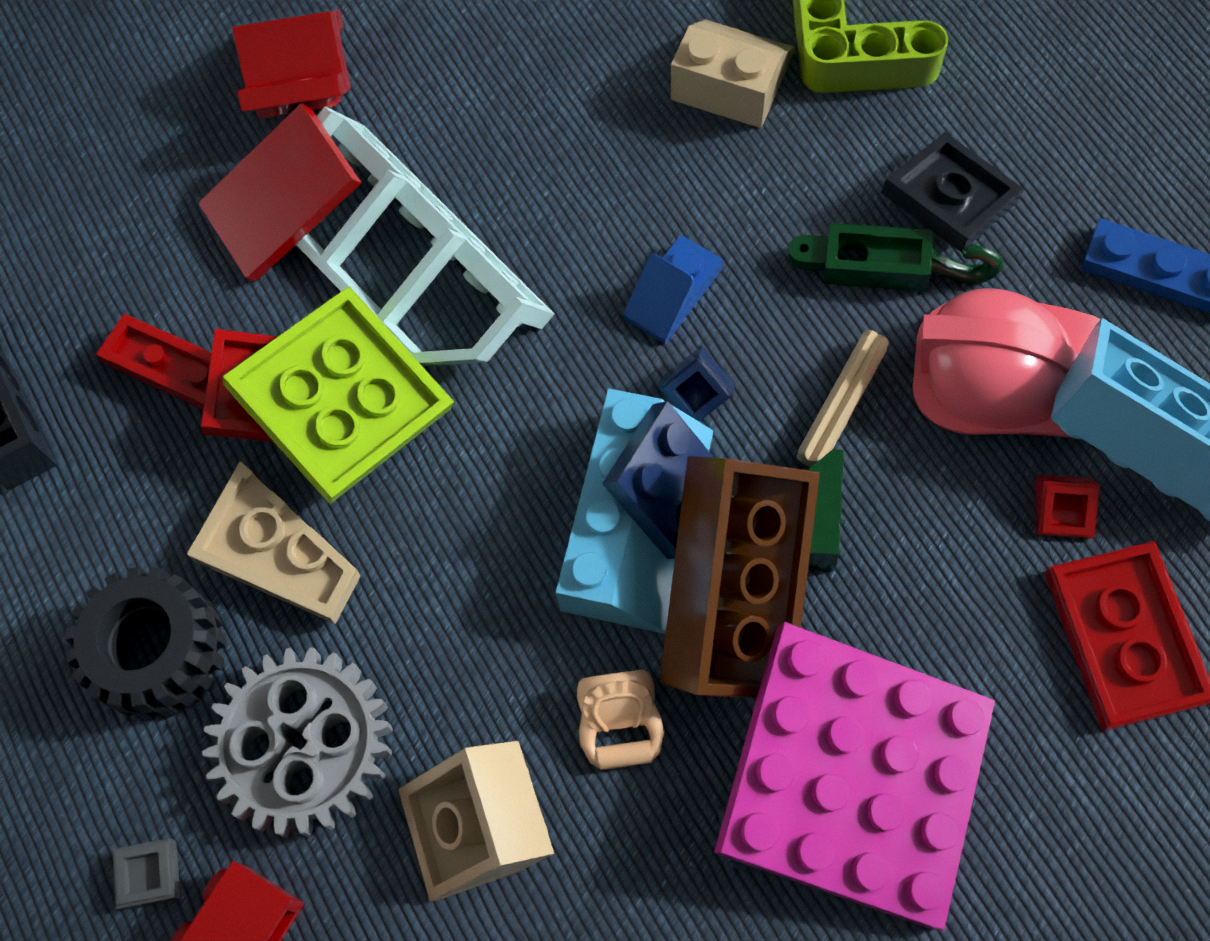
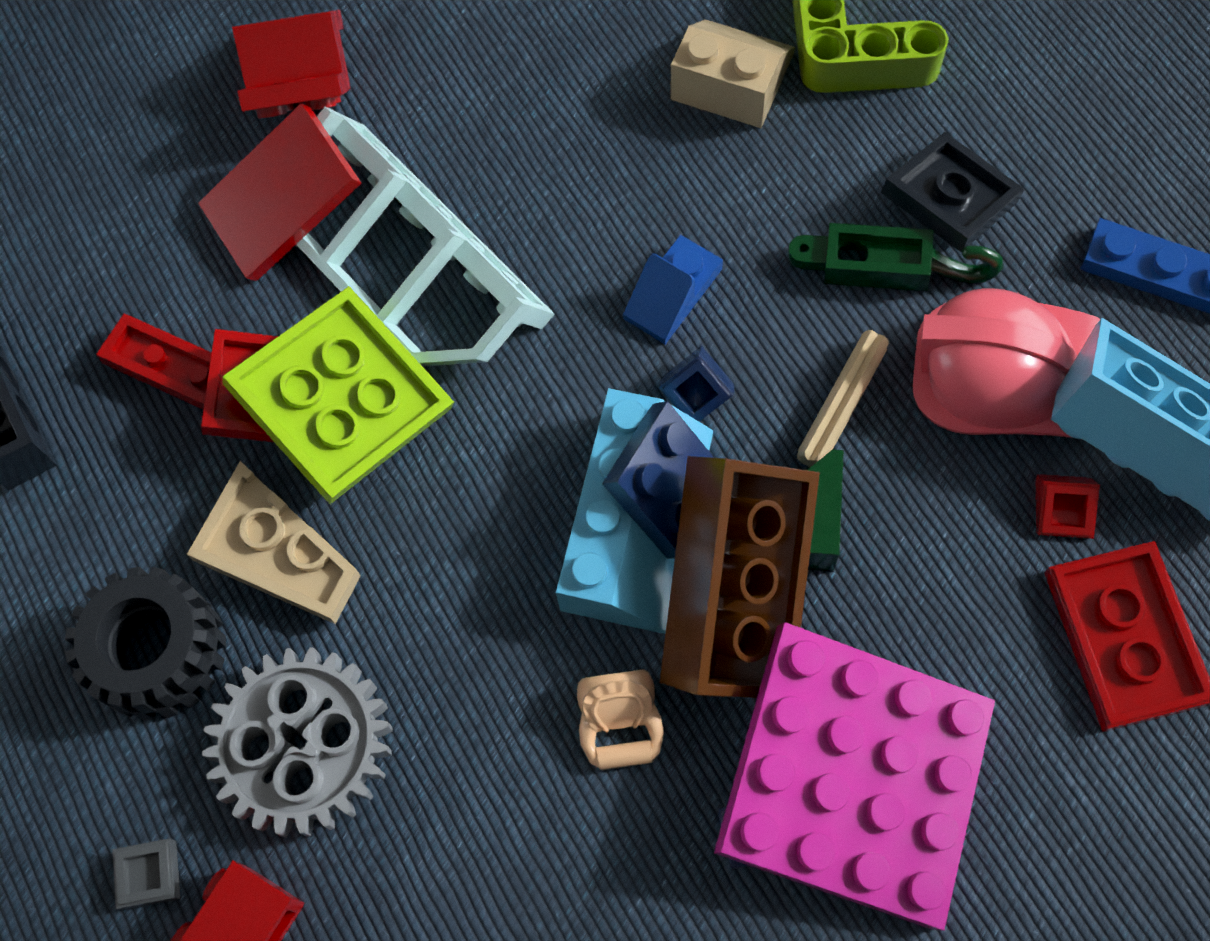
tan slope [398,741,554,902] -> none

